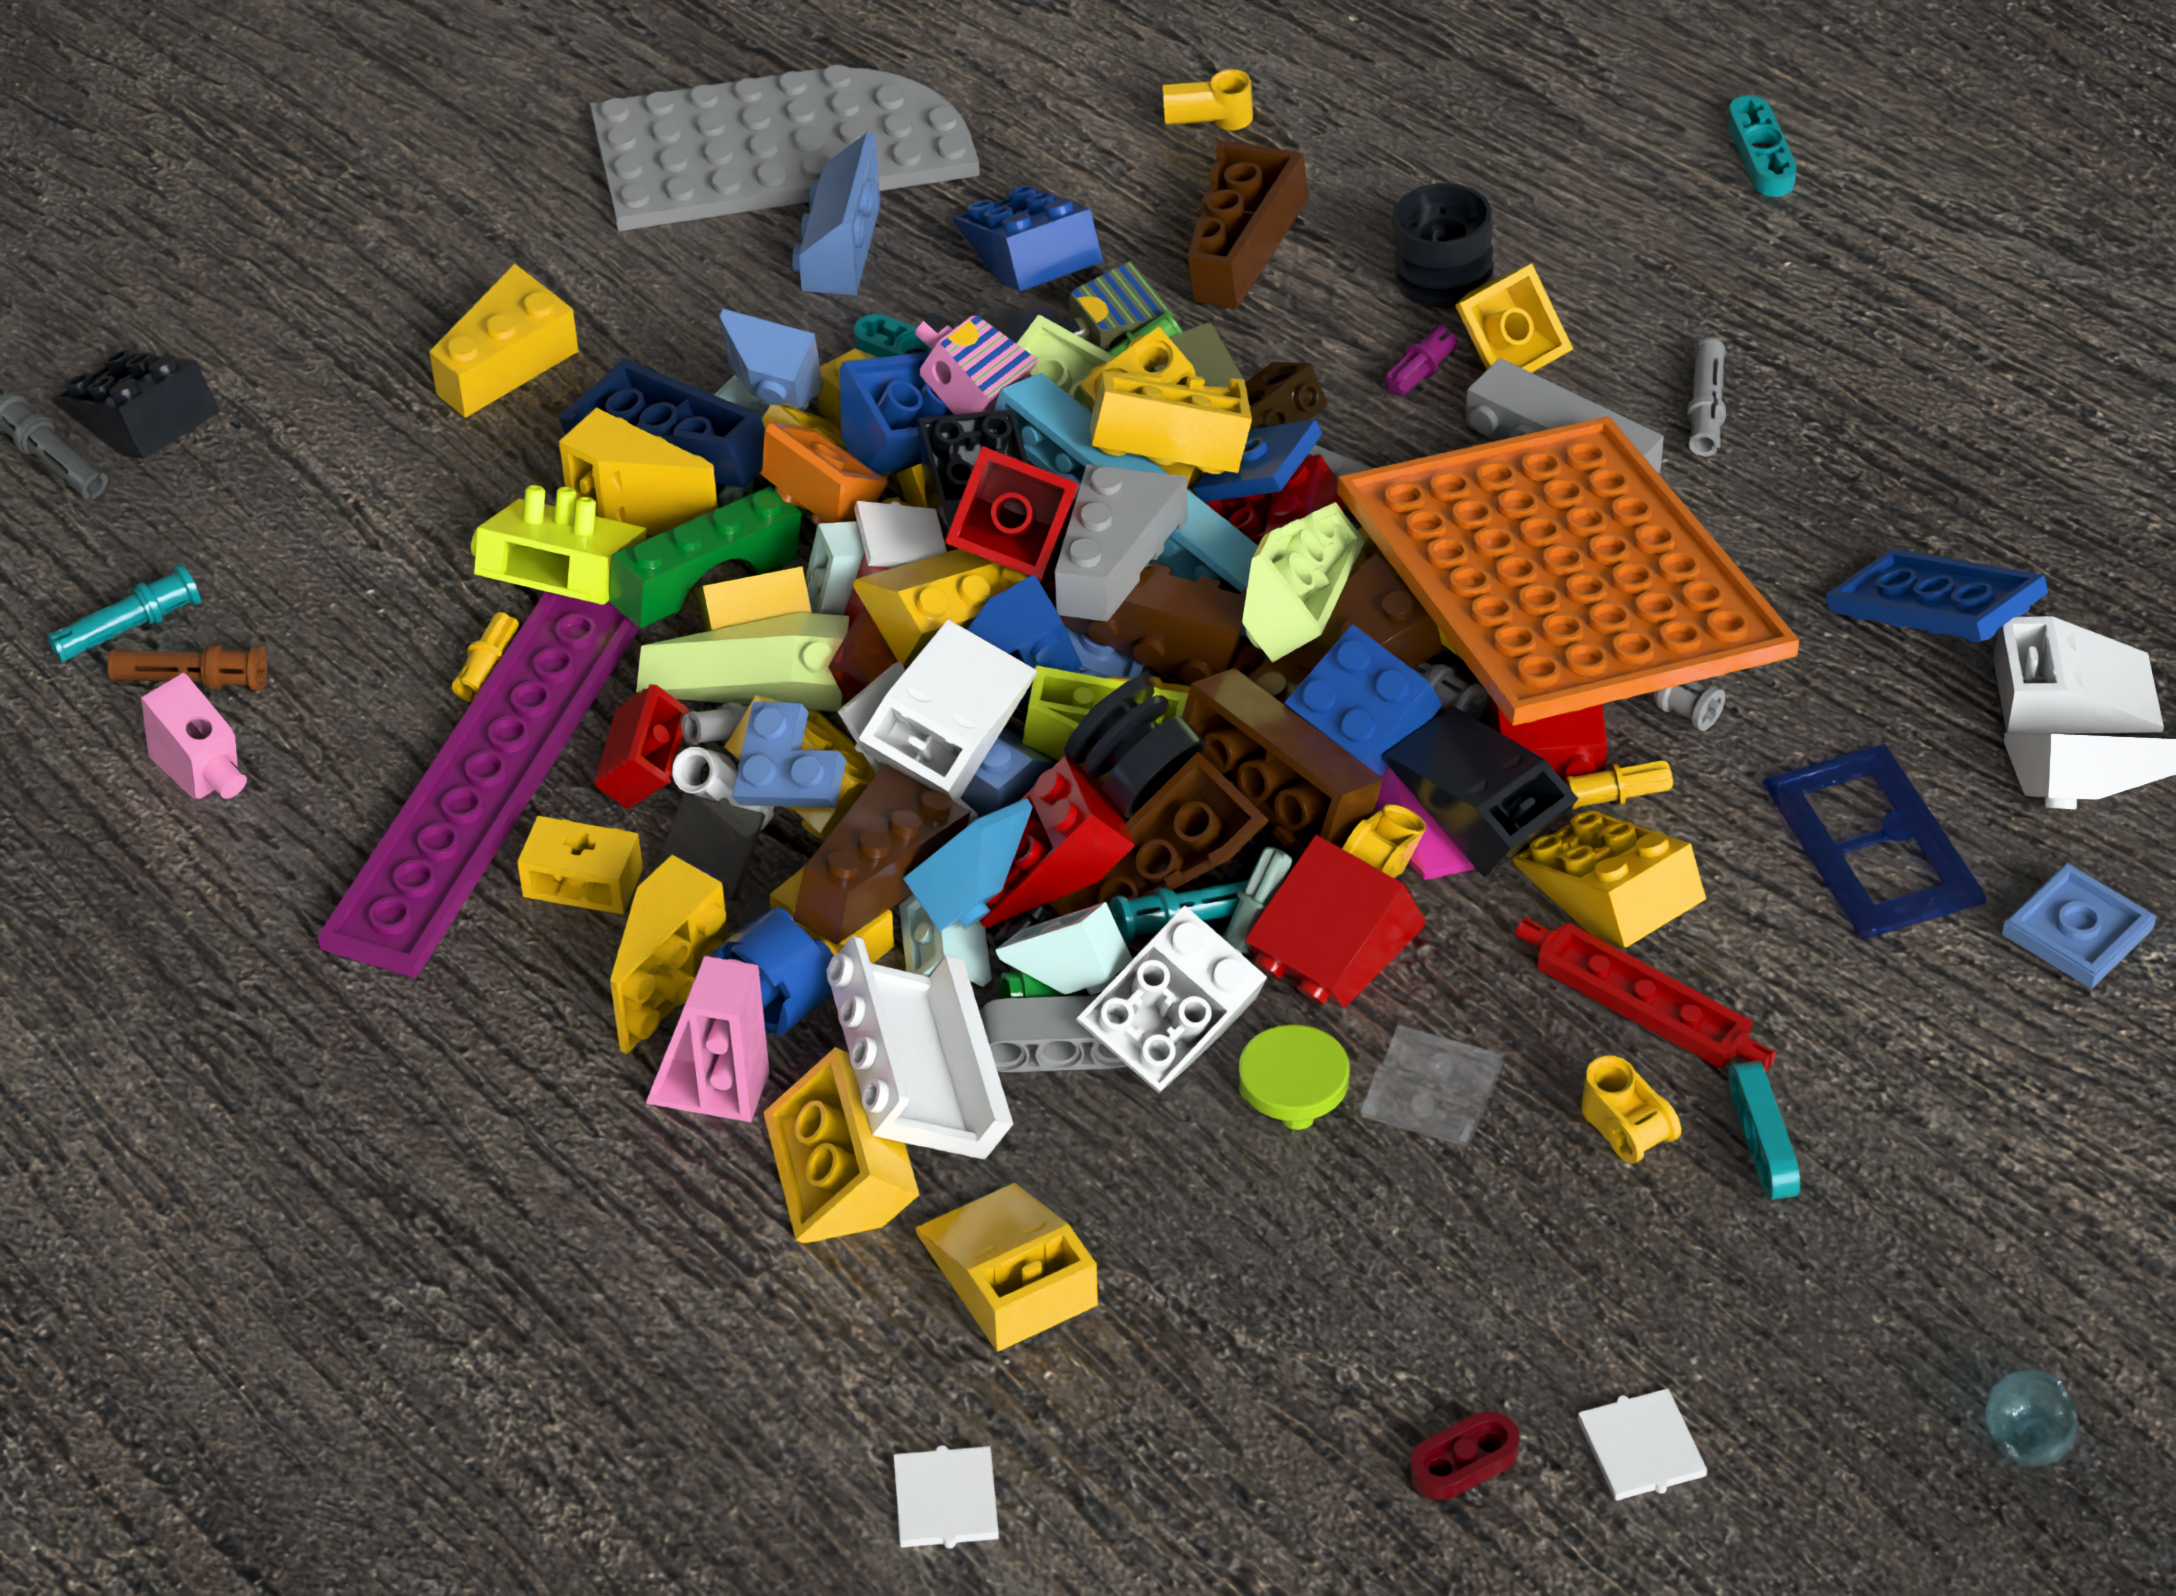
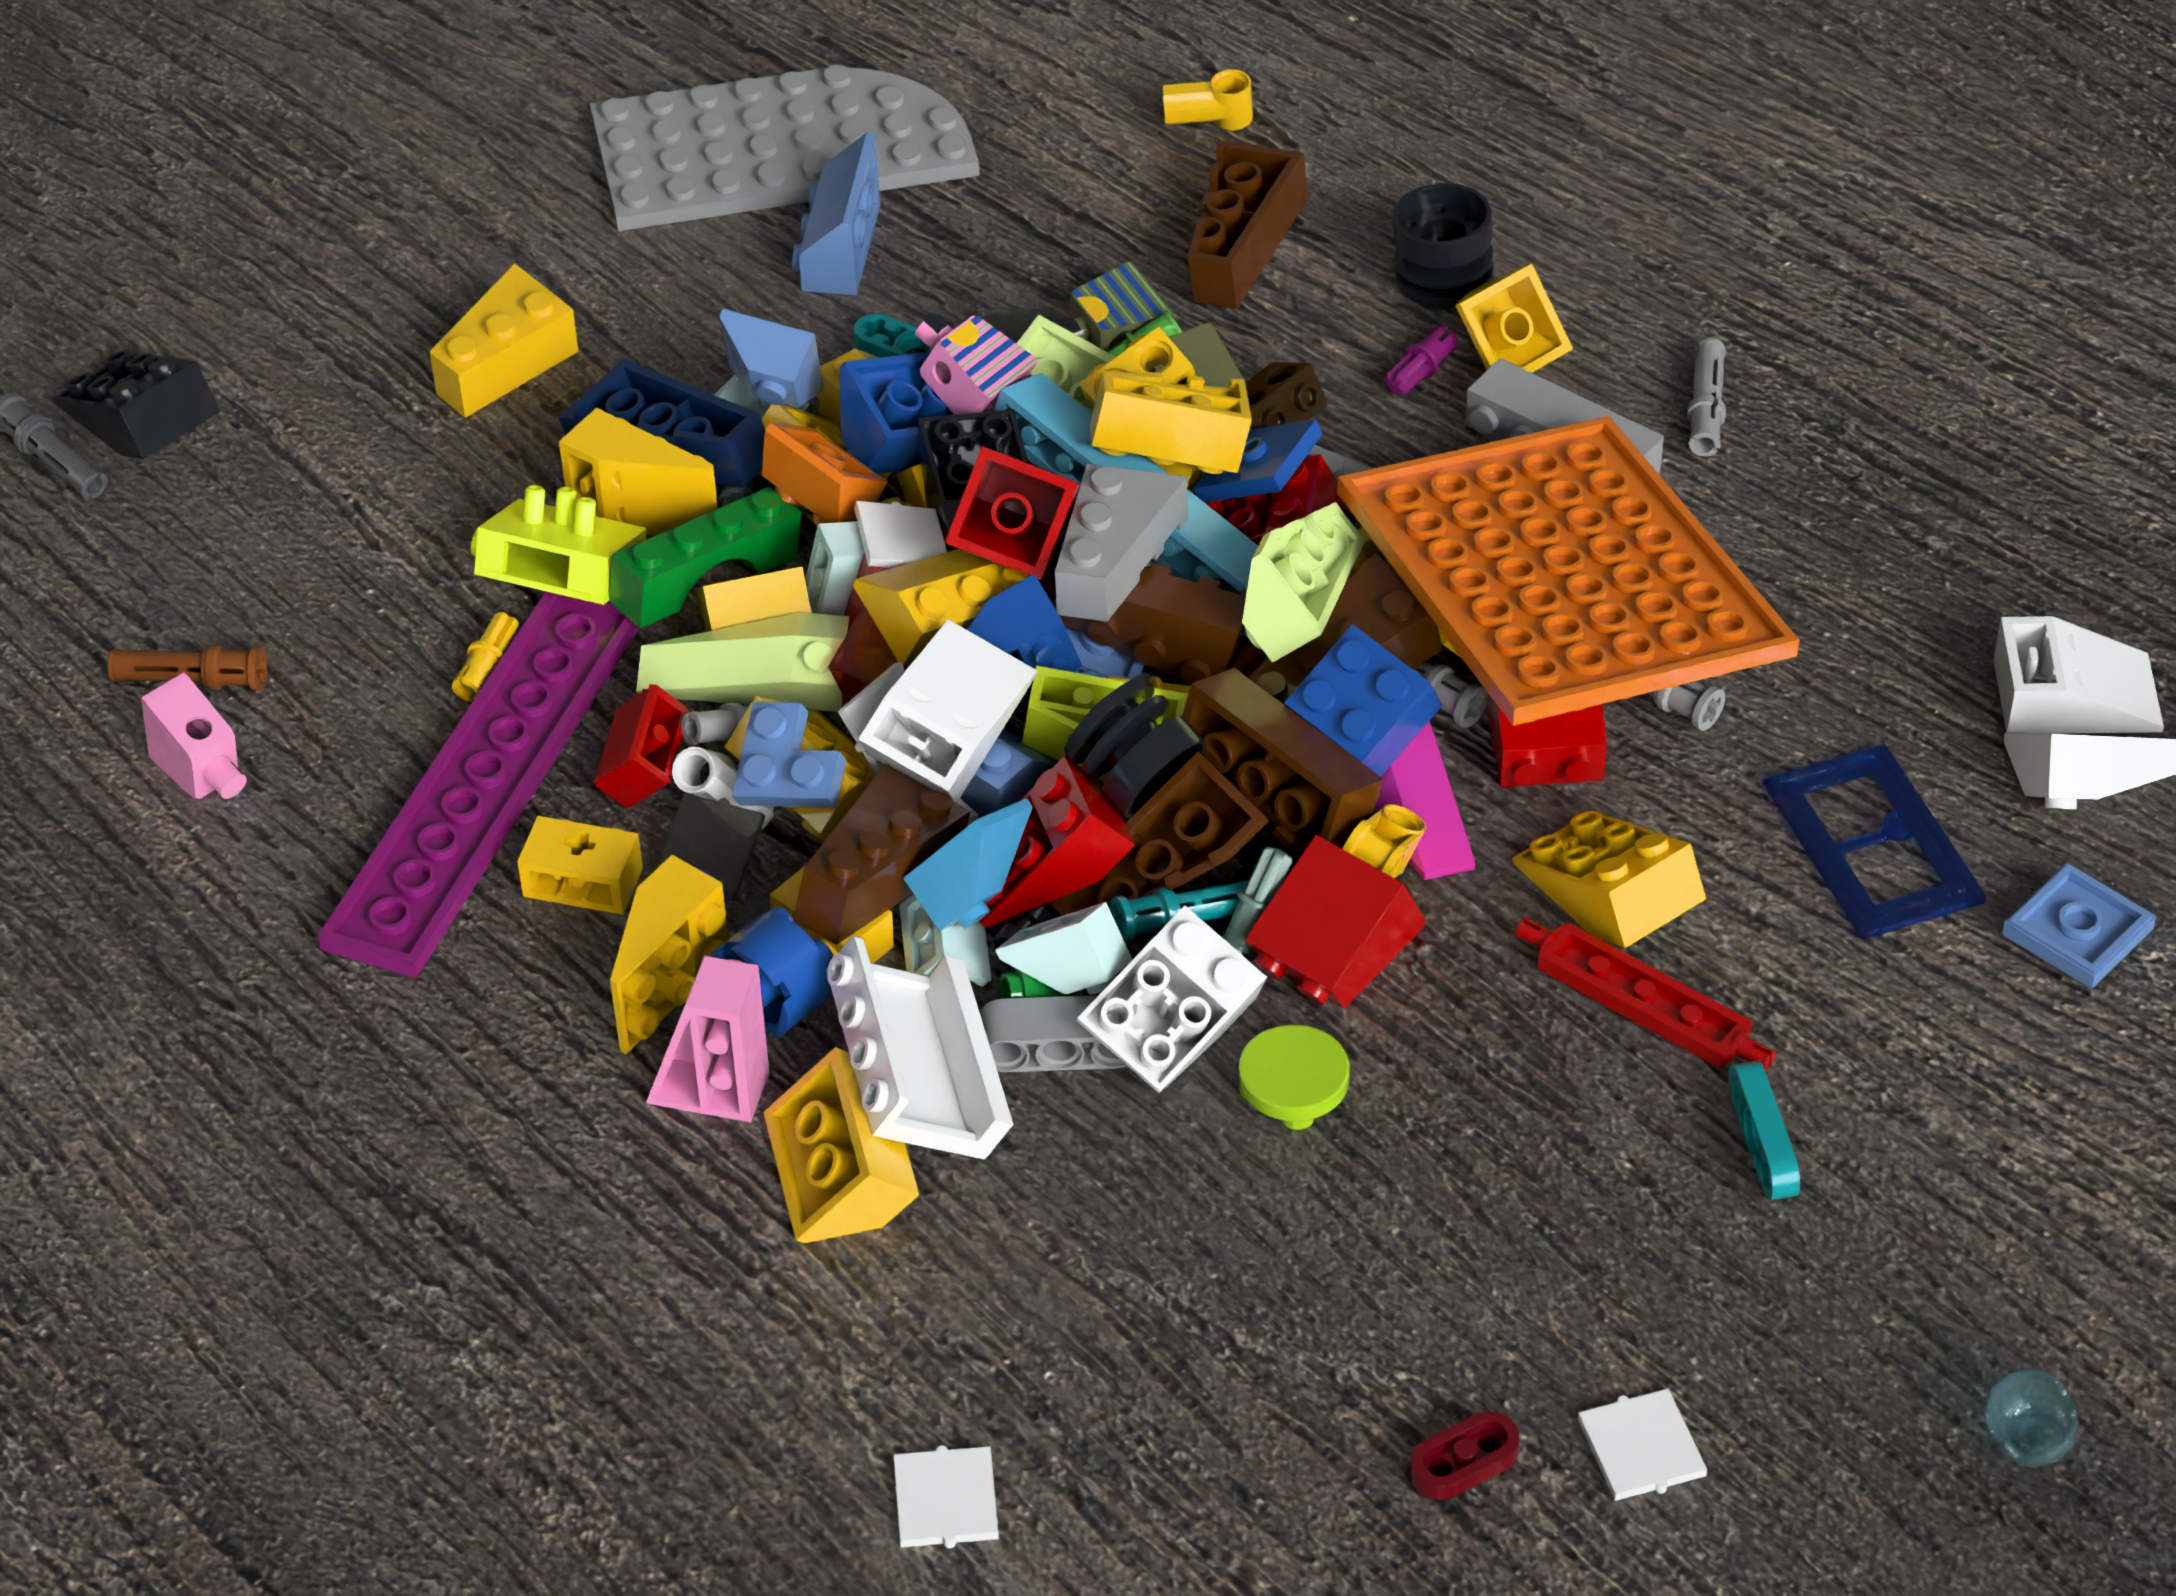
teal pin [47,564,201,664] -> none
yellow slope [915,1183,1098,1352] -> none
blue slope [953,185,1103,291] -> none
clear slope [1361,1024,1503,1147] -> none
black slope [1381,706,1579,878] -> none
yellow axle [1566,760,1673,810] -> none
yellow piece [1581,1056,1681,1164] -> none
teal beam [1728,95,1797,197] -> none
blue plate [1825,549,2049,642] -> none

